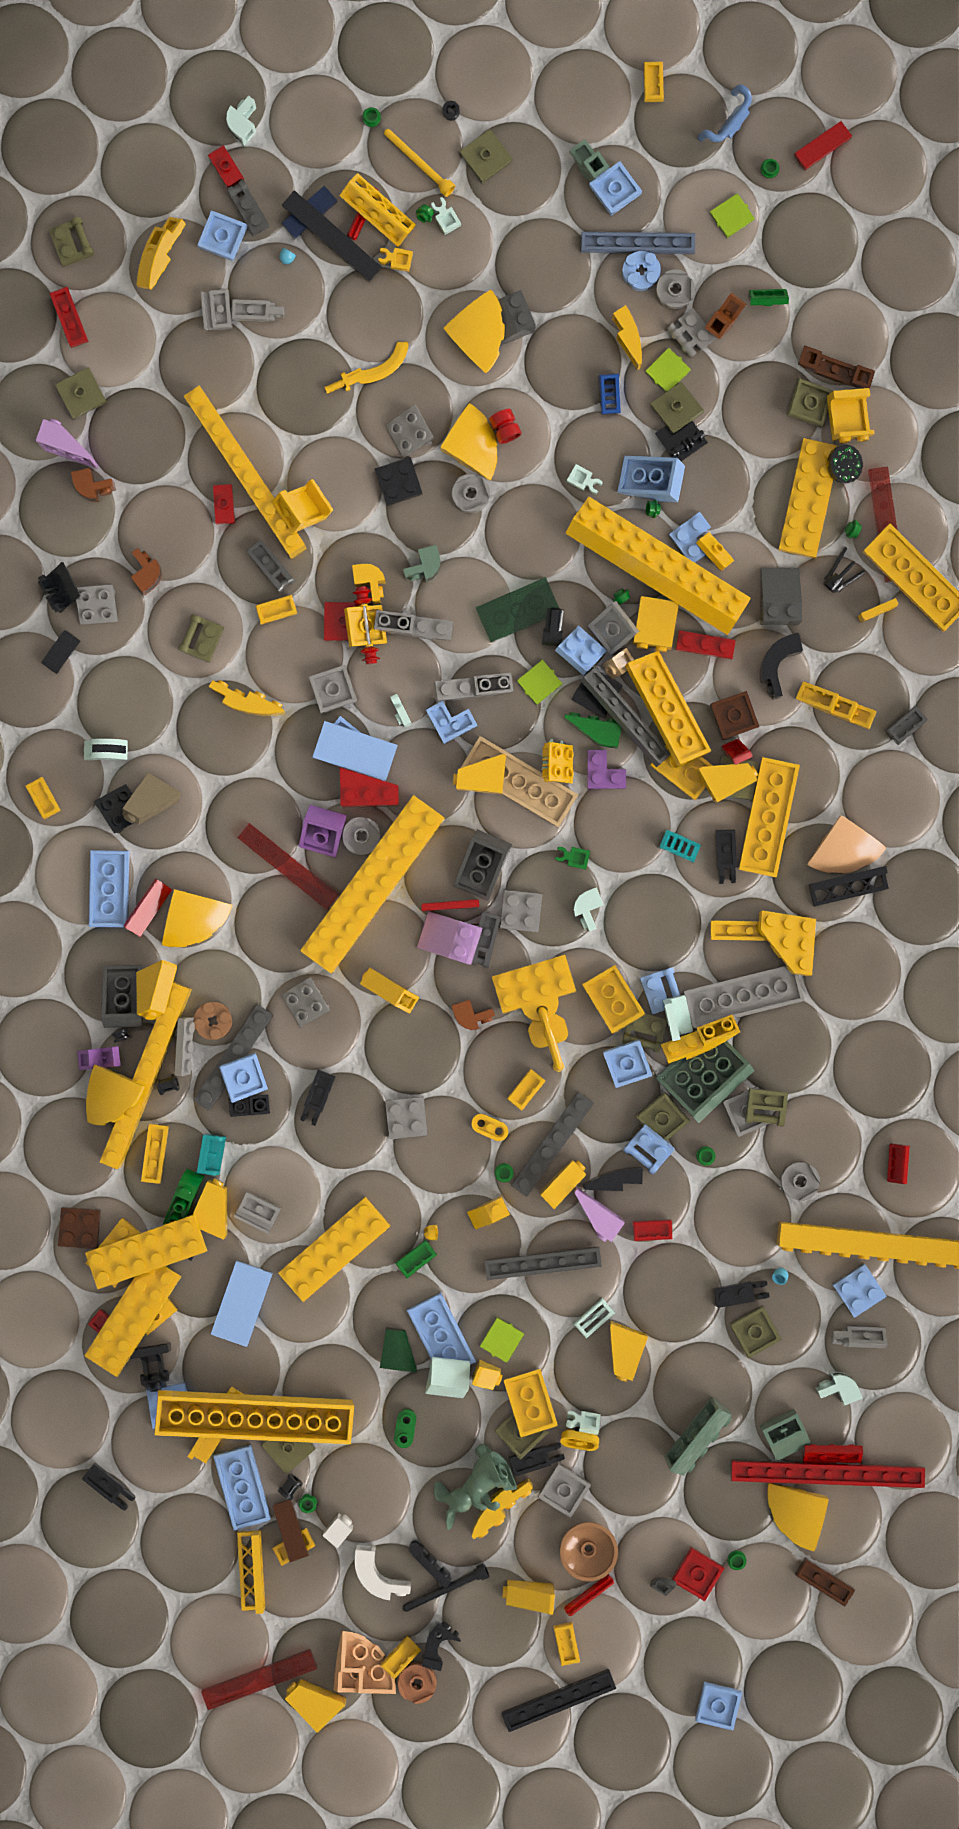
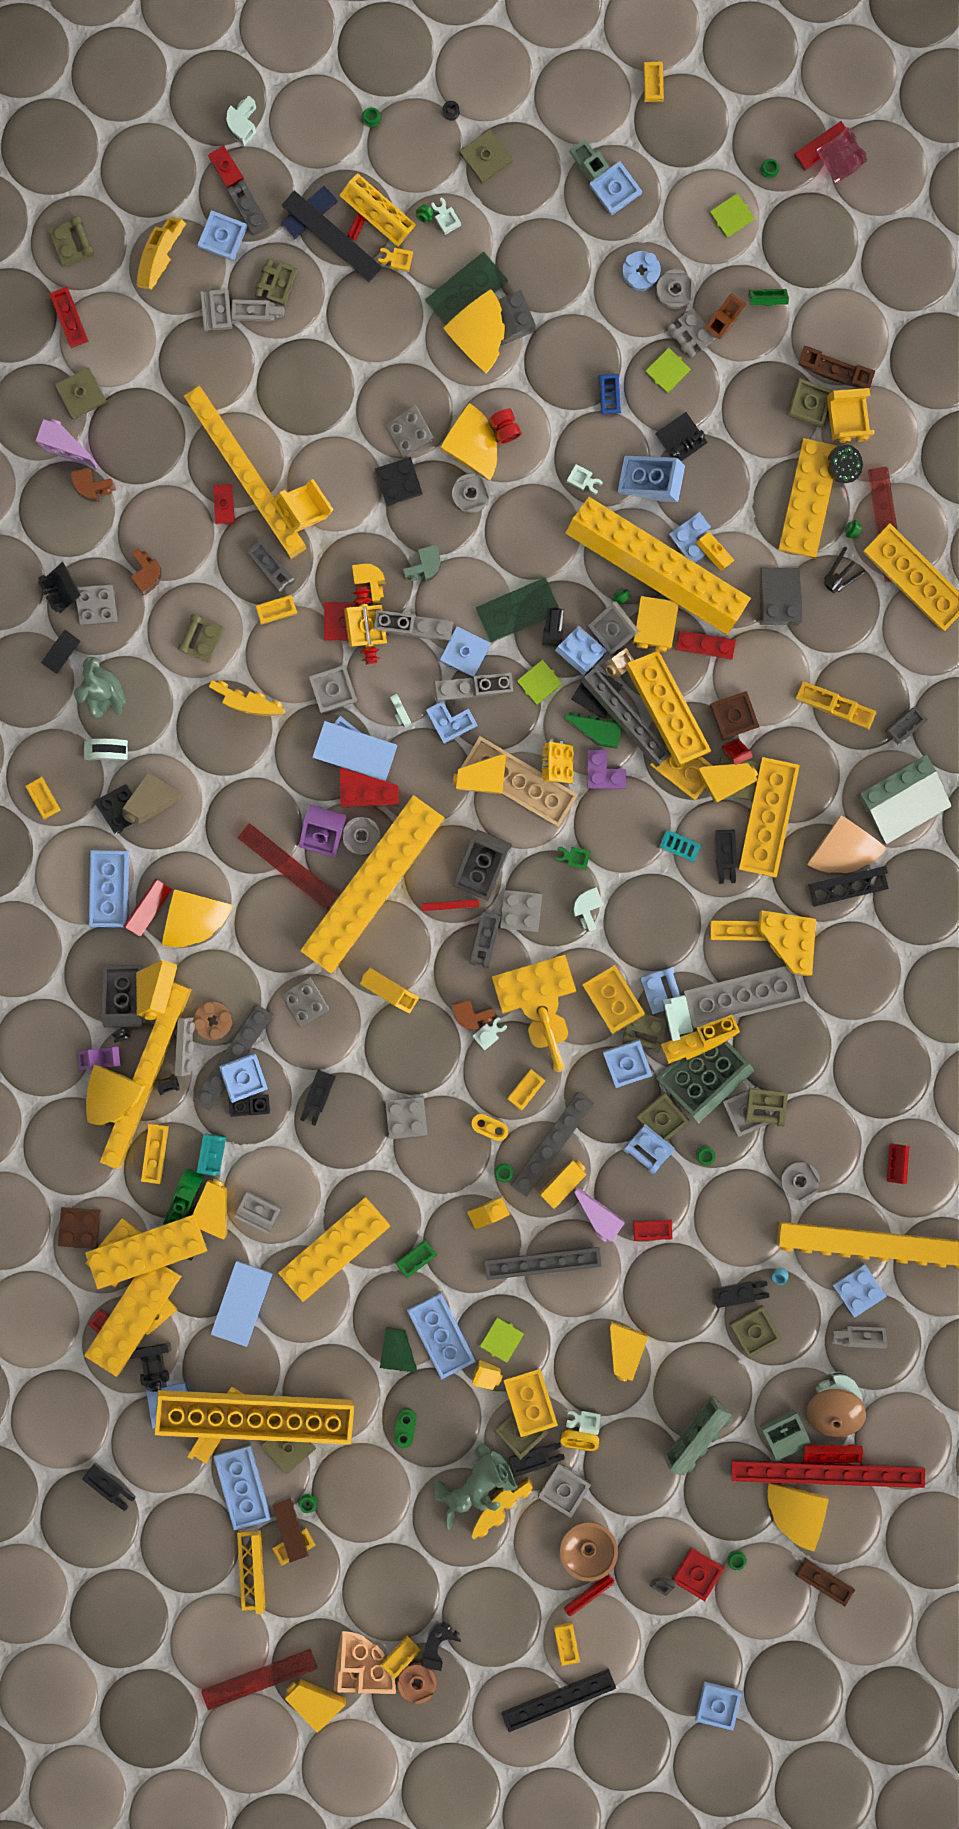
black bush [278,1474,303,1500] -> none
medium azure hinge [279,248,296,264] -> none
white brick [323,1513,353,1548] -> none
yellow sword [324,342,409,394] -> none
white arch [355,1545,411,1600] -> none
yellow piece [384,129,456,197] -> none
black piece [403,1563,490,1612] -> none
black hinge [409,1540,451,1588] -> none
lavender slope [417,911,482,965] -> none
yellow hinge [424,1225,438,1240] -> none
light aqua slope [425,1357,470,1398] -> none
yellow slope [502,1580,555,1615] -> none
light aqua tile [574,1298,615,1339] -> none
sand blue tile [581,232,695,254] -> none
black slope [583,1167,643,1191] -> none
yellow slope [612,305,642,370] -> none
green plate [646,499,661,518] -> none
olive plate [650,382,704,434] -> none
medium blue piece [697,84,752,142] -> none
black arch [760,633,803,700] -> none
yellow tile [858,598,898,623] -> none
none -> sand green animal [74,657,126,719]
none -> olive plate [255,259,298,306]
none -> clear green tile [425,251,508,325]
none -> light blue plate [440,626,491,677]
none -> light aqua plate [472,1017,507,1050]
none -> medium nougat dish [807,1389,866,1437]
none -> clear pink slope [817,128,868,183]
none -> slope [856,755,952,845]

